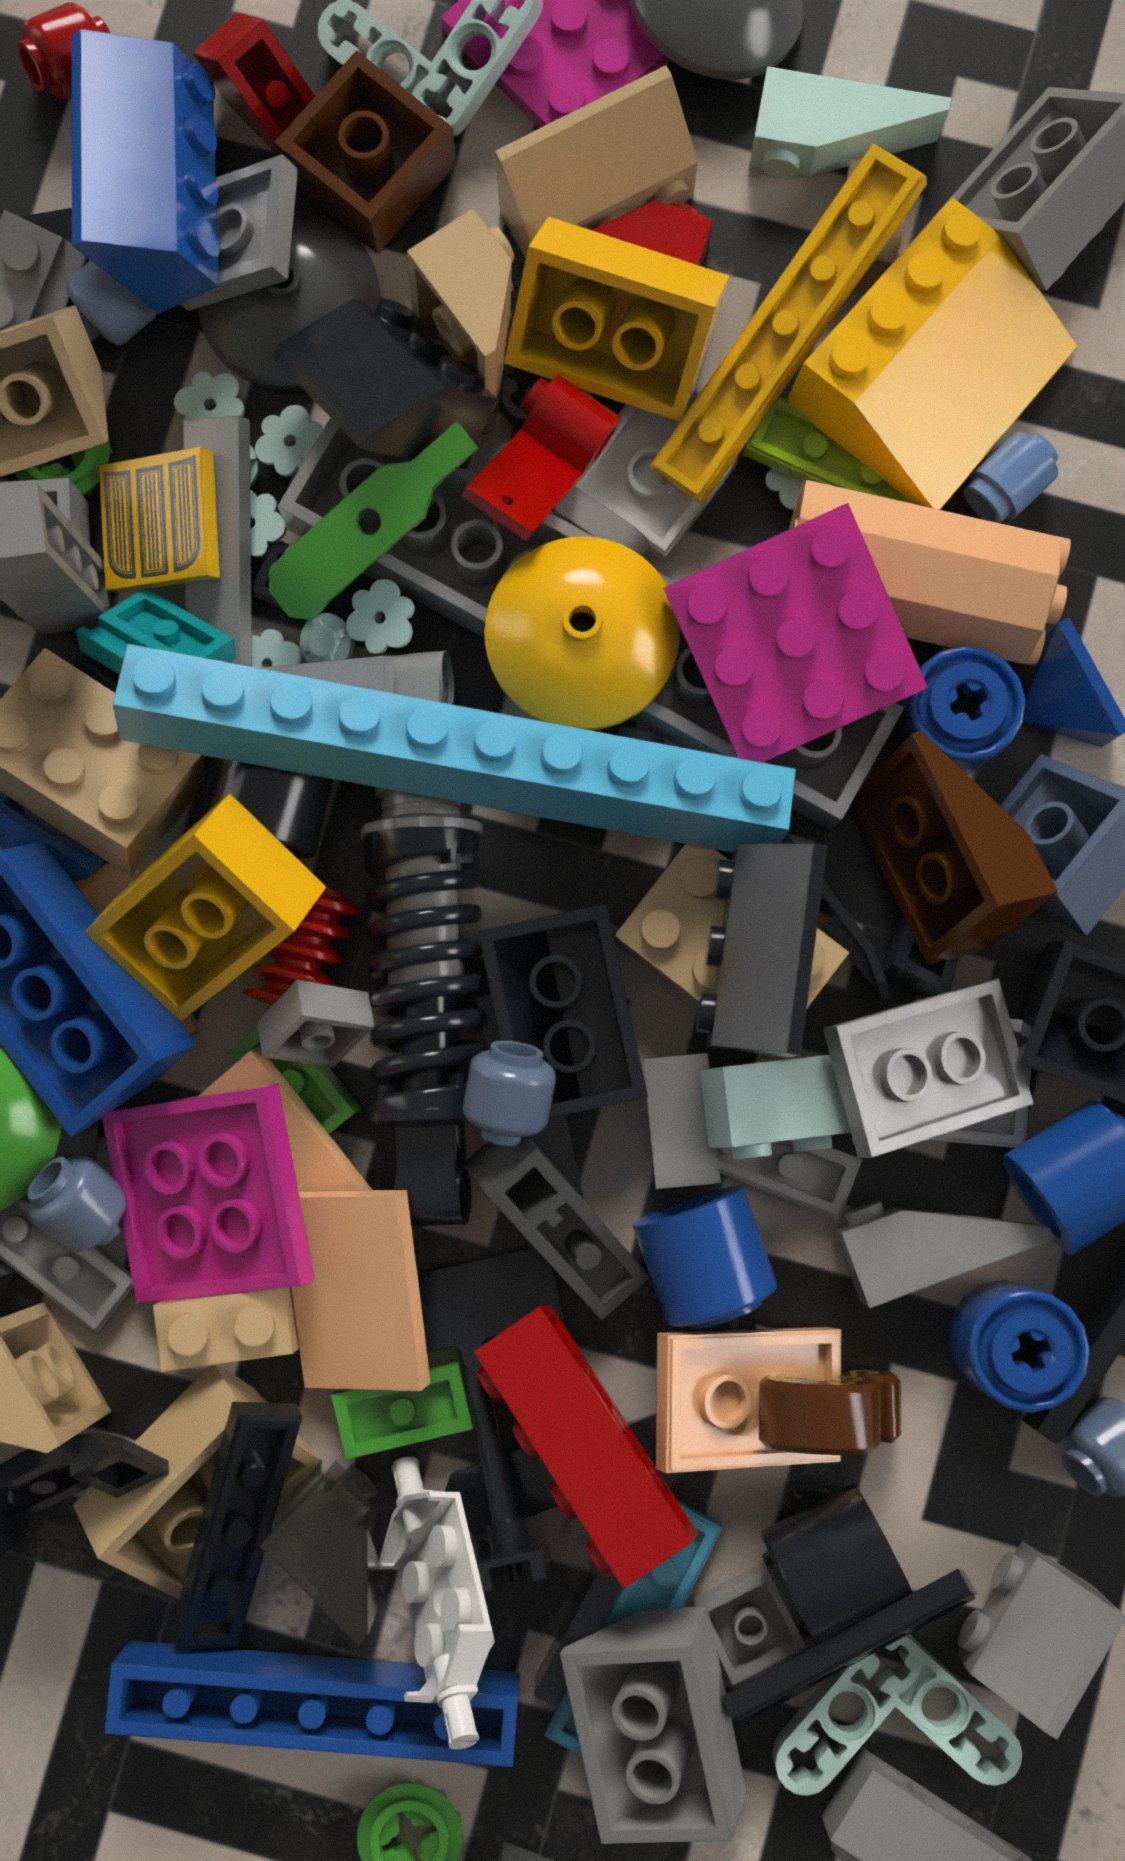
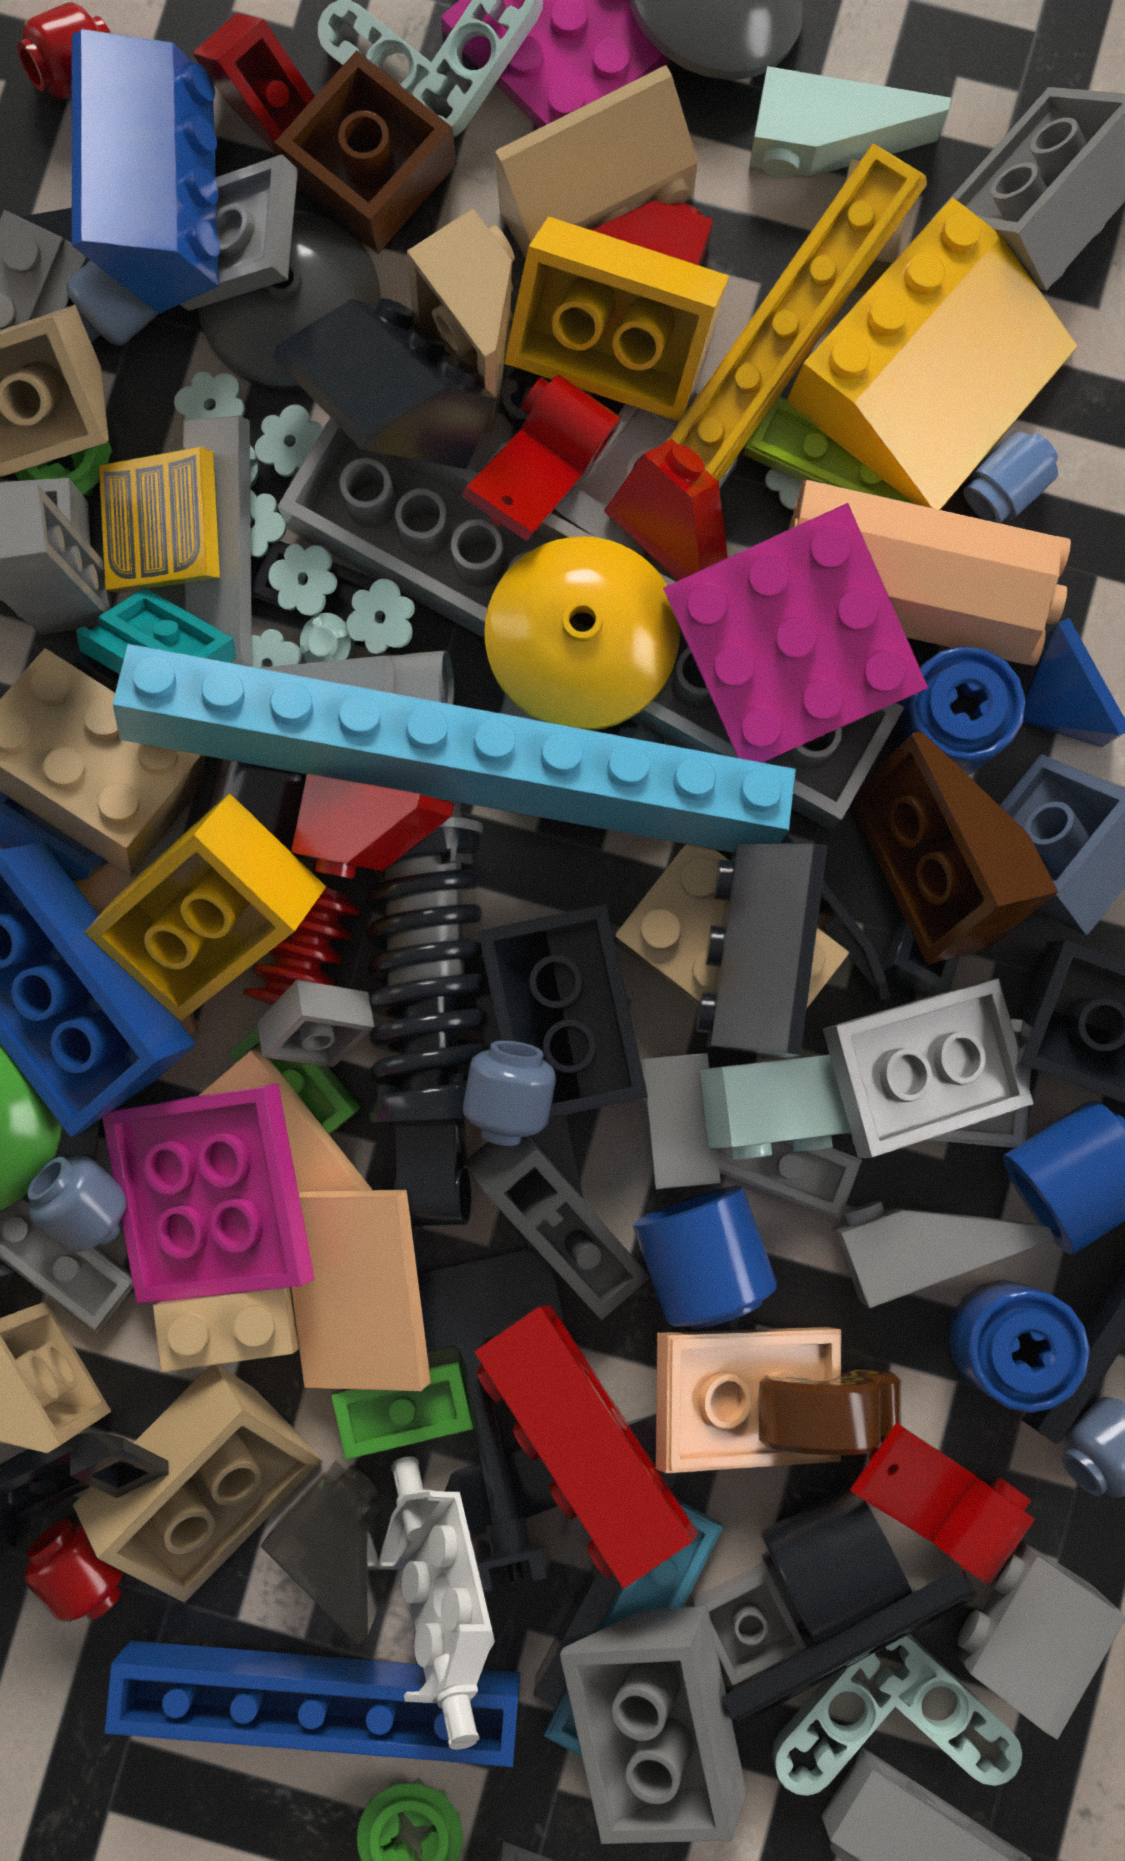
black tile [170,1402,303,1648] -> none
bright green piece [269,422,479,620] -> none
none -> red head [25,1518,124,1622]
none -> red slope [291,774,454,879]
none -> red slope [604,439,728,581]
none -> red door [850,1422,1035,1585]

